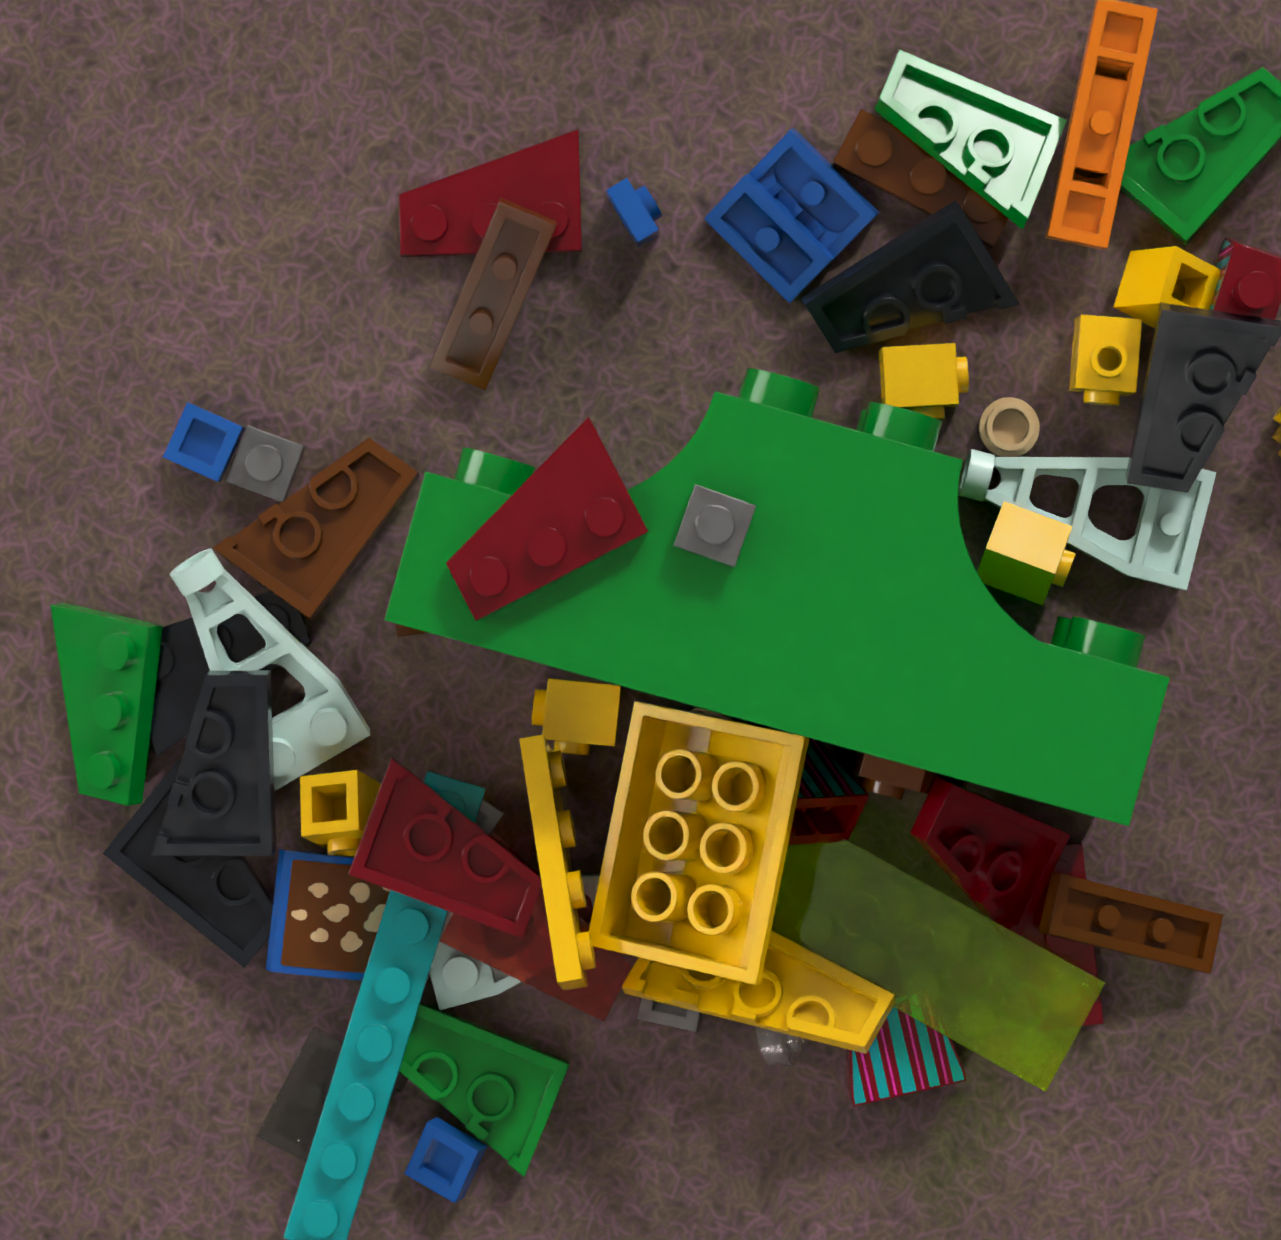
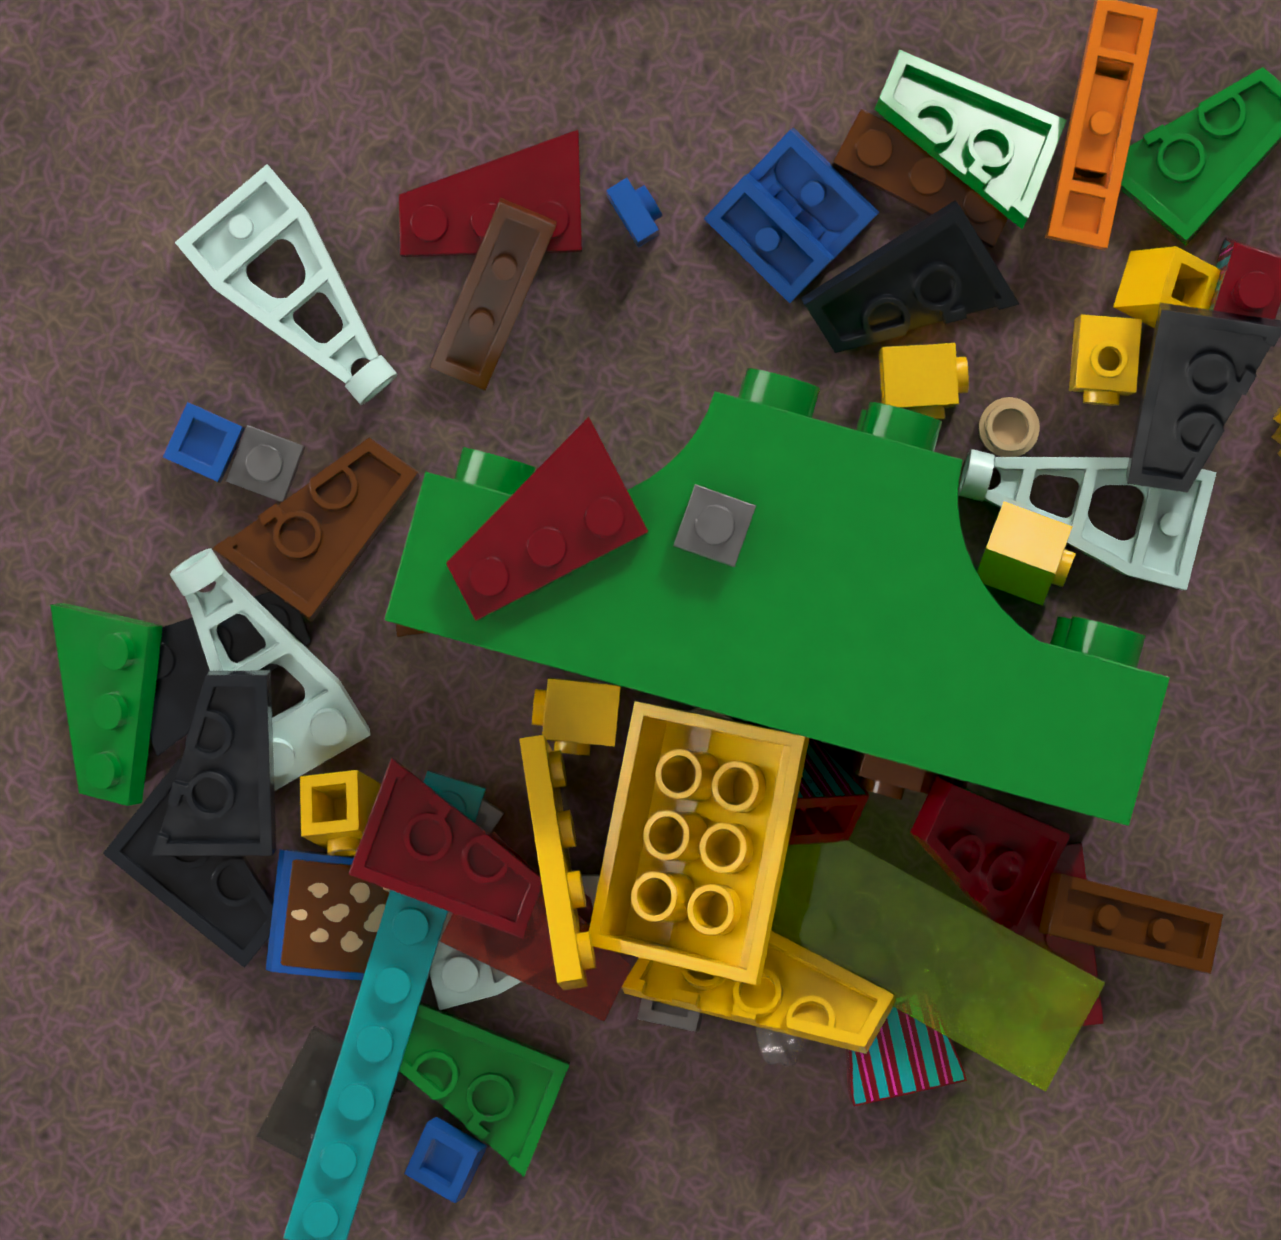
none -> light aqua plate [175,164,397,405]

